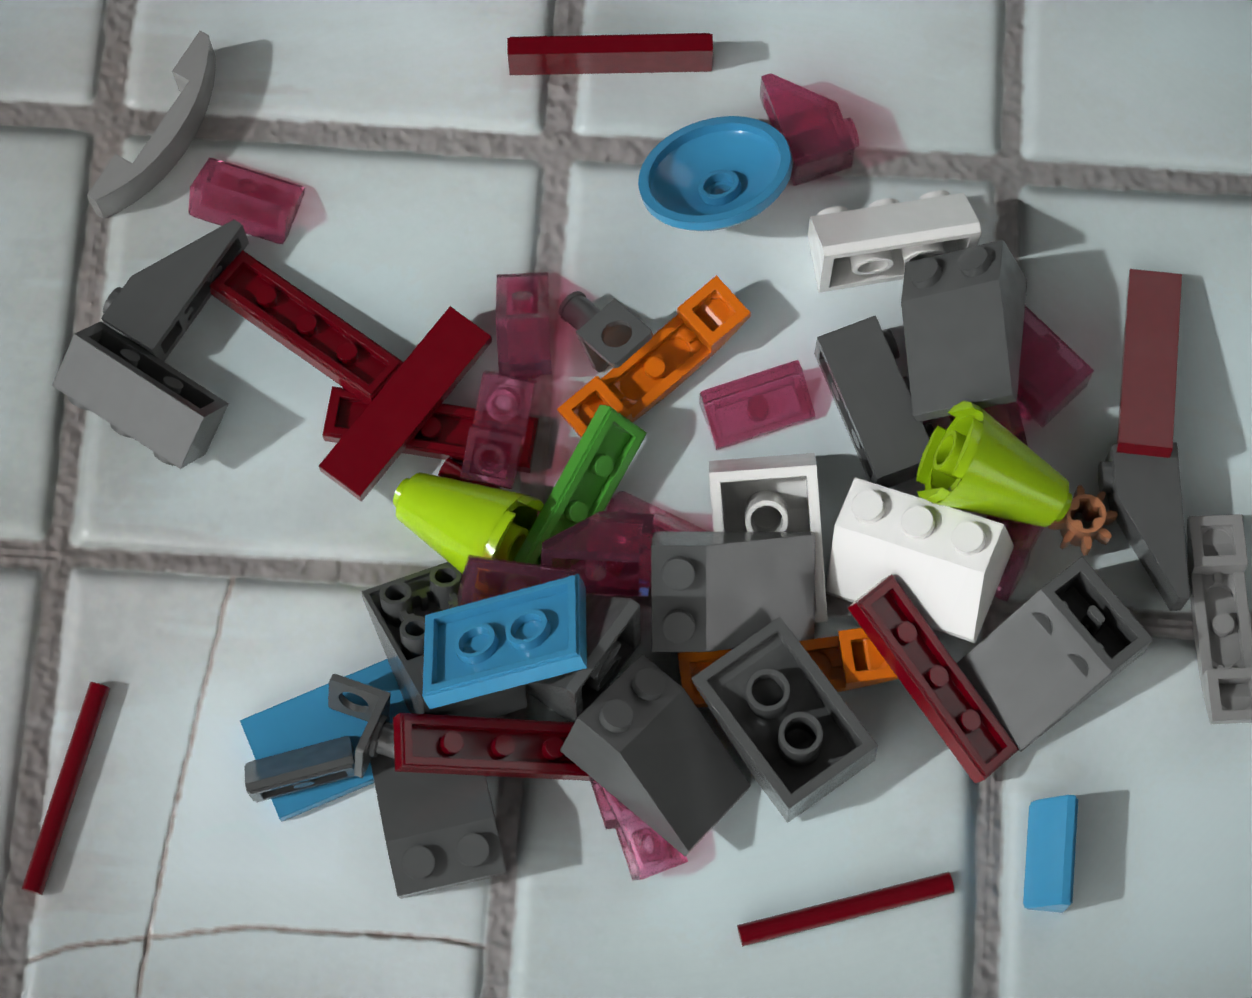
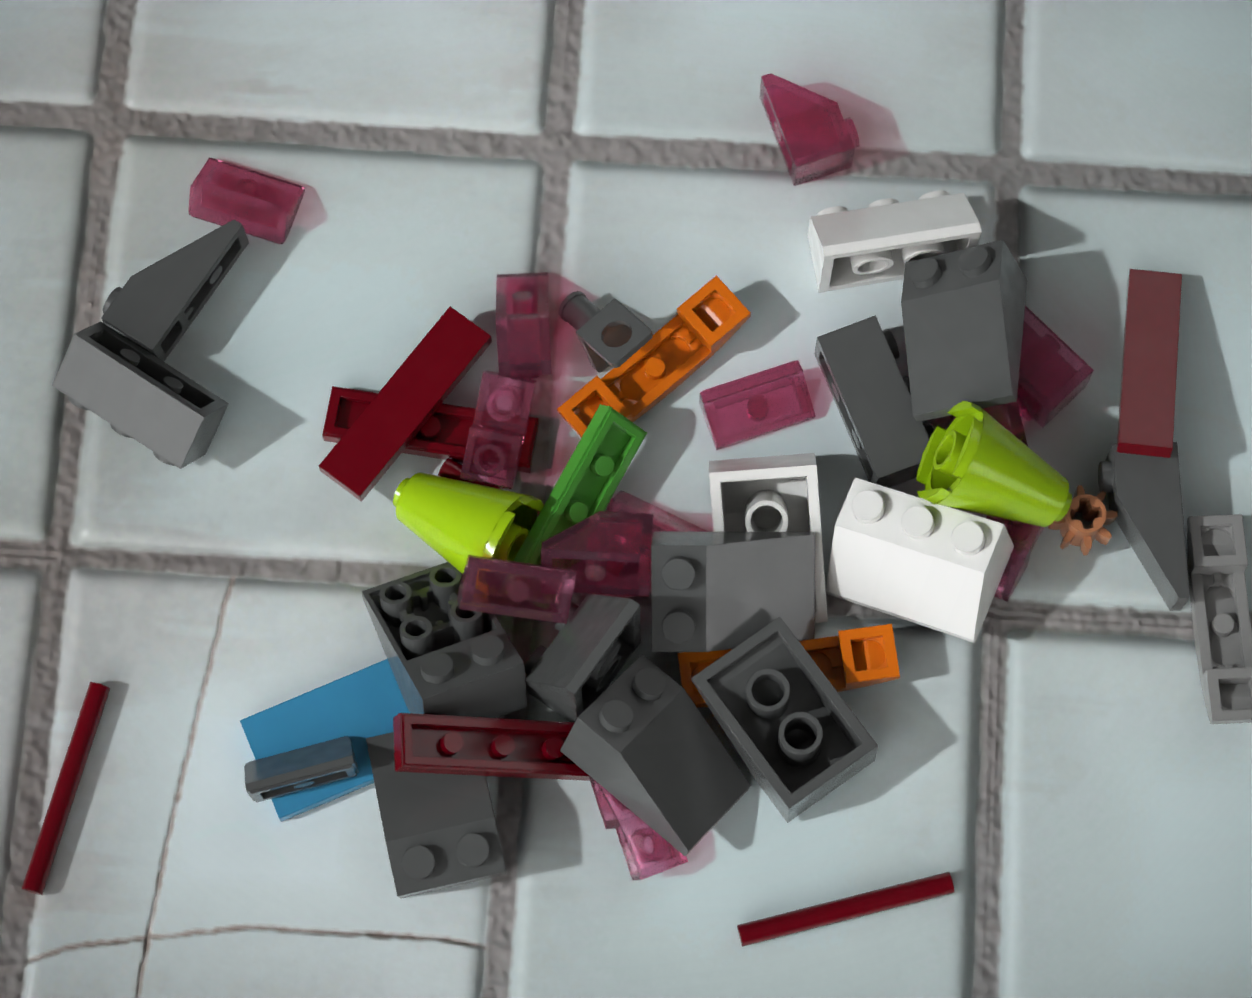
light grey slope [87,31,216,219] -> none
dark red tile [209,250,403,405] -> none
dark grey bracket [328,674,395,778] -> none
dark azure tile [422,574,587,709] -> none
dark red tile [507,33,713,75] -> none
dark azure dish [638,116,793,231] -> none
dark red tile [847,574,1019,784] -> none
dark grey slope [957,557,1153,752] -> none
dark azure slope [1023,795,1078,913] -> none

